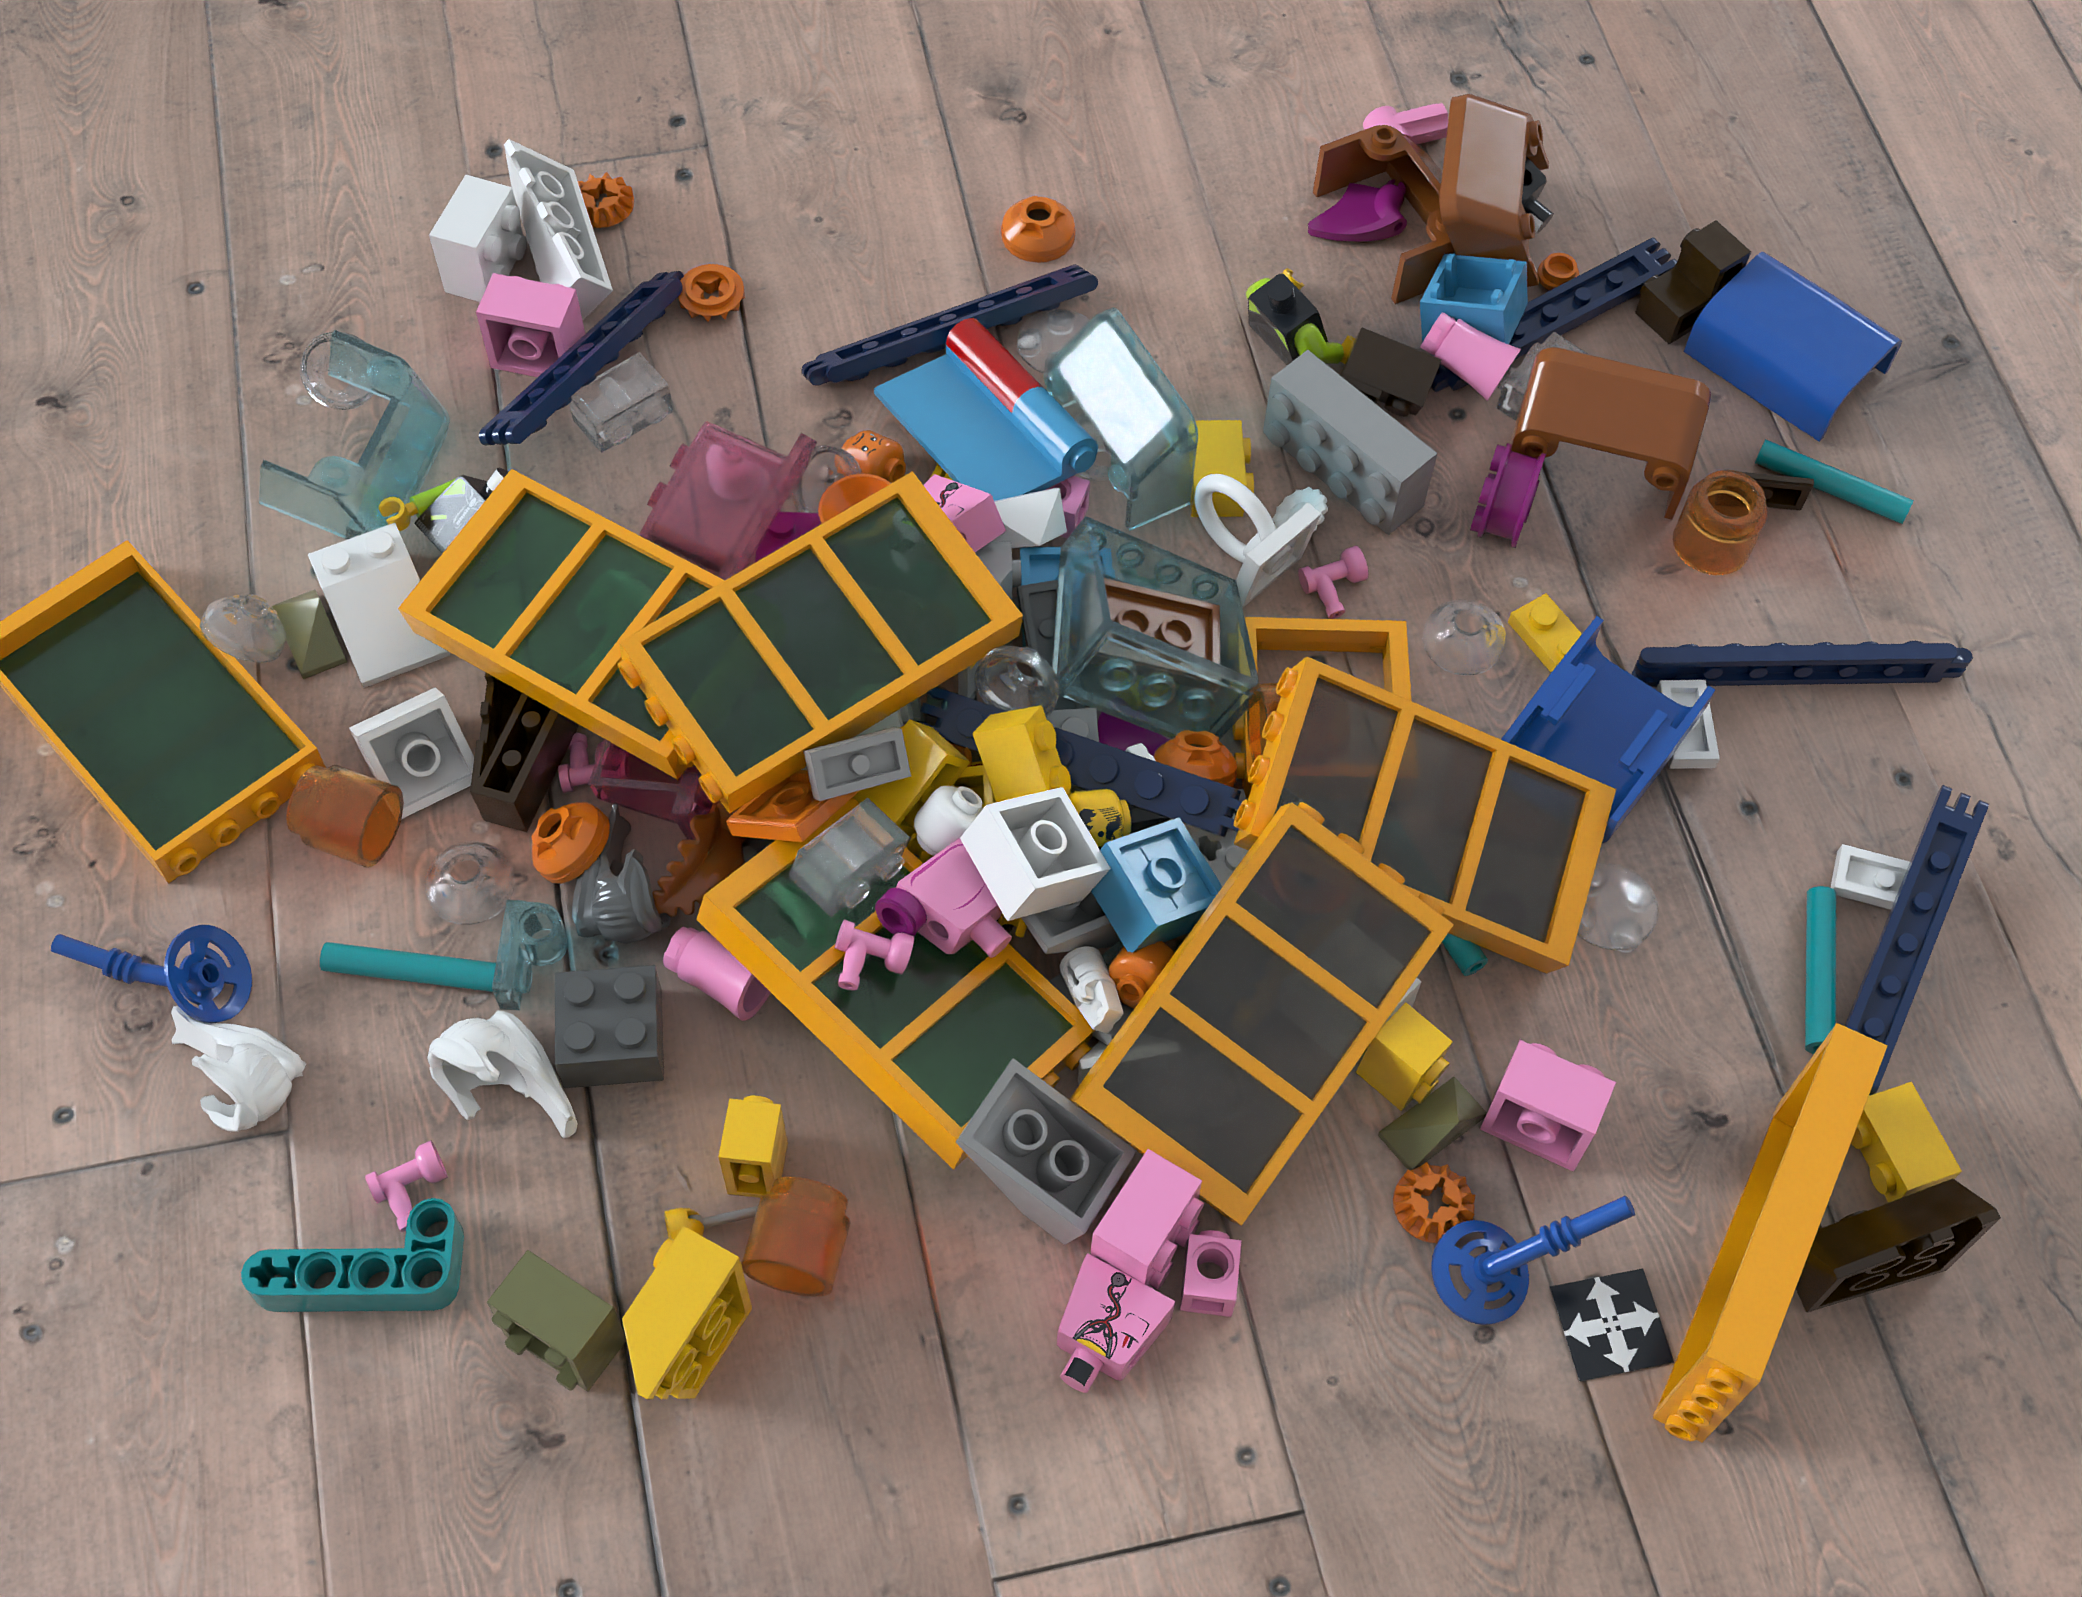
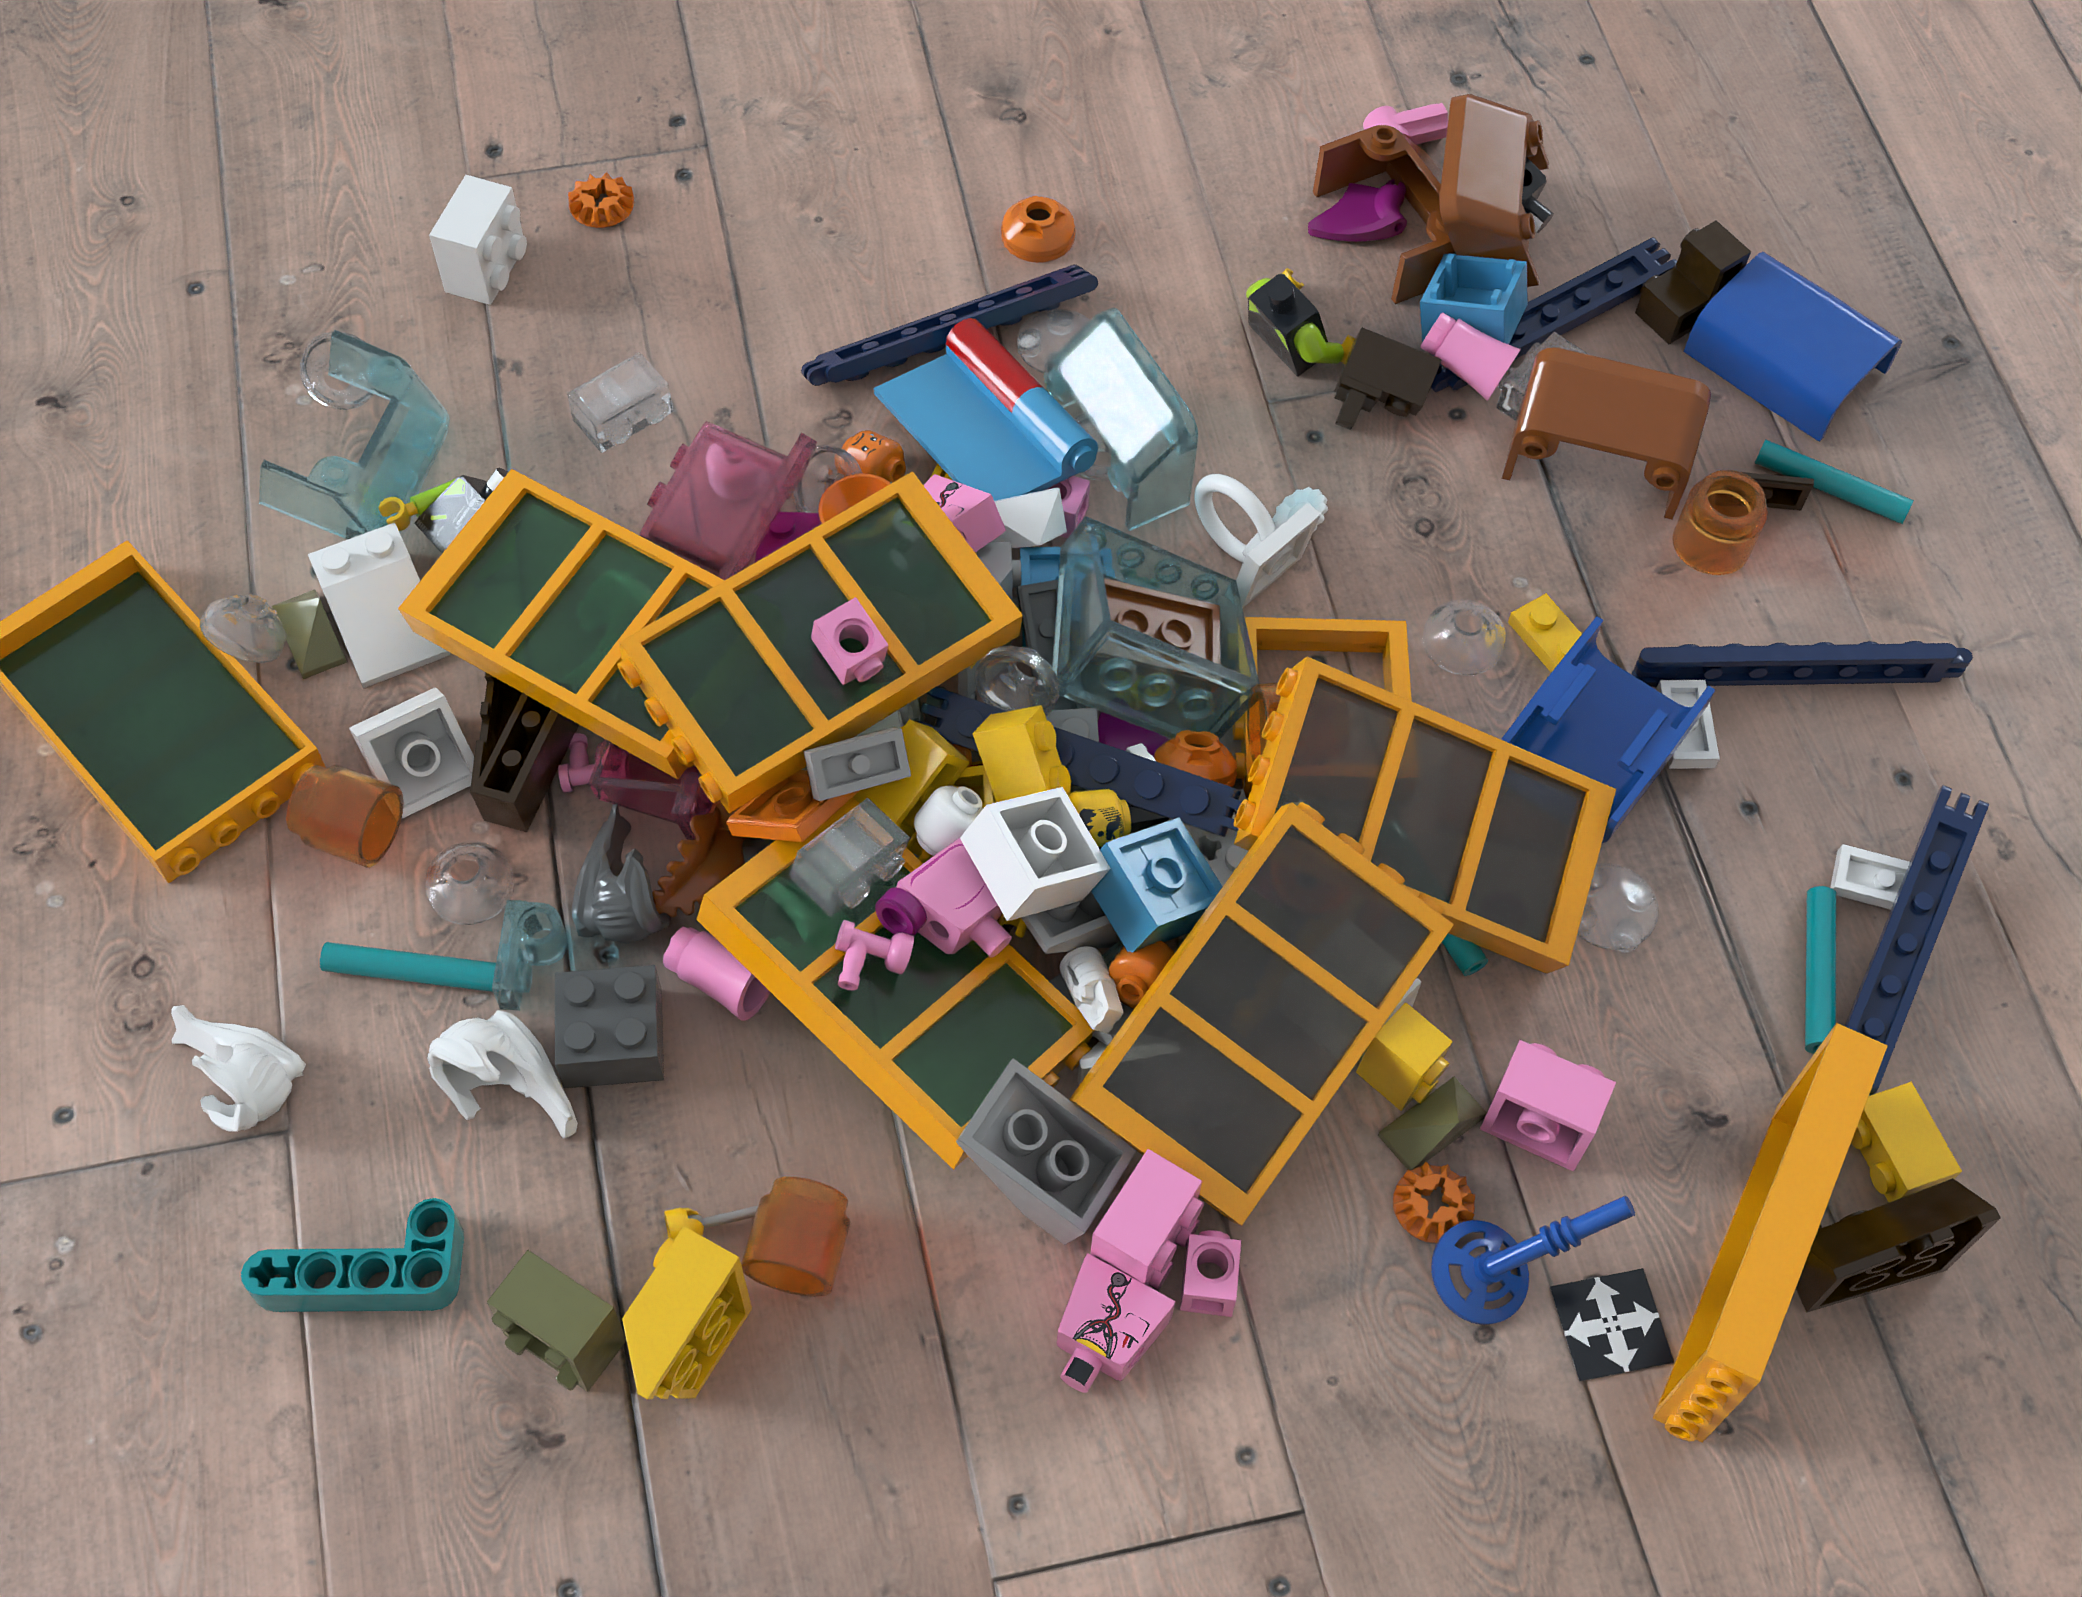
blue dish [51,925,252,1023] -> none
bright pink piece [365,1140,448,1232] -> none
bright pink brick [476,273,585,377] -> none
dark blue hinge [479,271,684,446] -> none
white wedge [504,139,613,320] -> none
orange piece [531,802,610,884] -> none
orange gear [678,264,745,322] -> none
yellow brick [718,1095,788,1199] -> none
yellow brick [1186,420,1254,517] -> none
light grey brick [1263,350,1438,535] -> none
bright pink piece [1298,546,1368,619] -> none
magenta wheel [1470,443,1546,548] -> none
orange plate [1537,253,1579,290] -> none
none -> bright pink brick [811,597,889,685]

